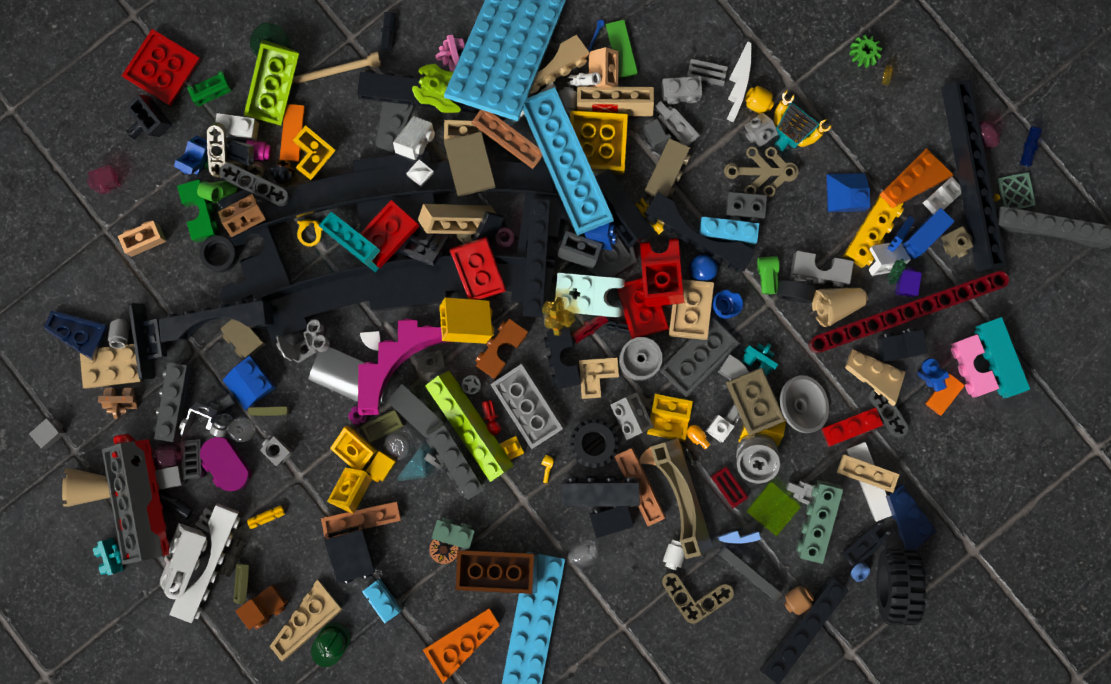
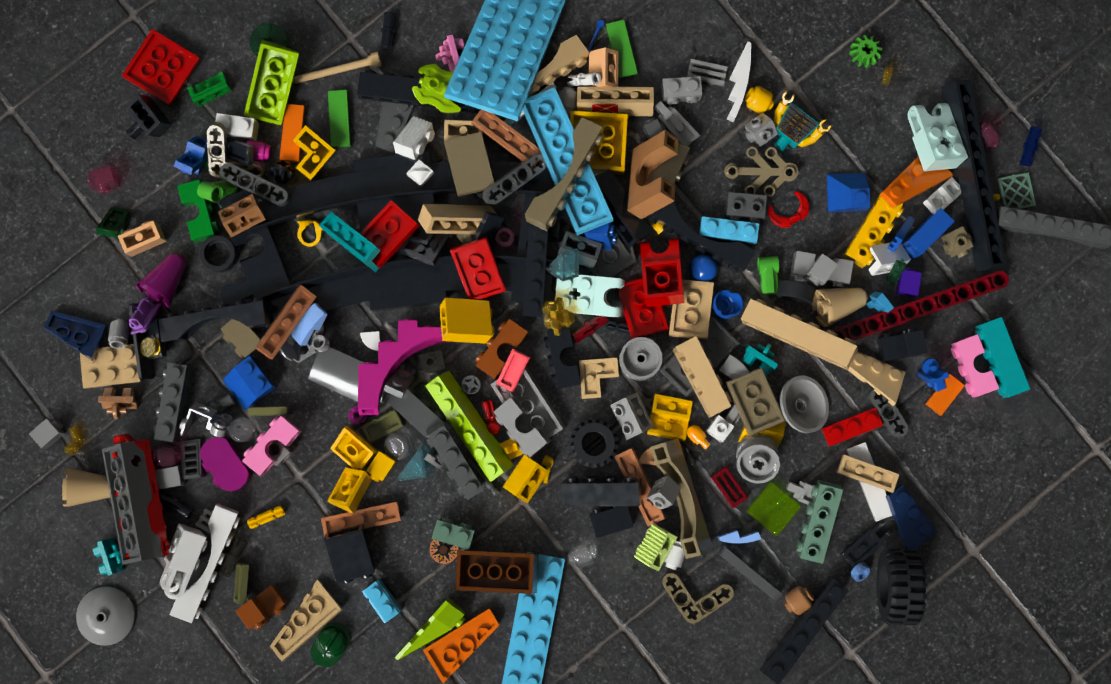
none -> clear yellow arm [64,426,83,455]
none -> light grey dish [76,586,135,646]
none -> dark green slope [97,207,130,238]
none -> medium lavender hinge [129,297,161,334]
none -> magenta cone [136,253,186,308]
none -> clear yellow tile [140,338,160,357]
none -> bright pink arch [242,416,302,476]
none -> nougat plate [255,285,316,359]
none -> light blue slope [290,303,328,346]
none -> bright green tile [328,90,351,148]
none -> dark grey hinge [384,362,419,399]
none -> lime wedge [395,597,466,660]
none -> dark grey piece [468,458,500,496]
none -> dark grey beam [483,154,547,204]
none -> light grey arch [494,396,551,457]
none -> coral tile [496,349,531,392]
none -> yellow brick [503,455,549,504]
none -> dark tan arch [525,117,604,231]
none -> clear light blue slope [546,248,579,281]
none -> medium nougat arch [627,130,679,219]
none -> yellowish green brick [634,523,677,571]
none -> light grey brick [647,475,681,510]
none -> tan wedge [672,336,732,418]
none -> tan brick [741,299,858,370]
none -> red piece [768,191,810,228]
none -> light grey brick [806,253,838,286]
none -> dark azure plate [866,291,894,313]
none -> light aqua brick [908,103,968,171]

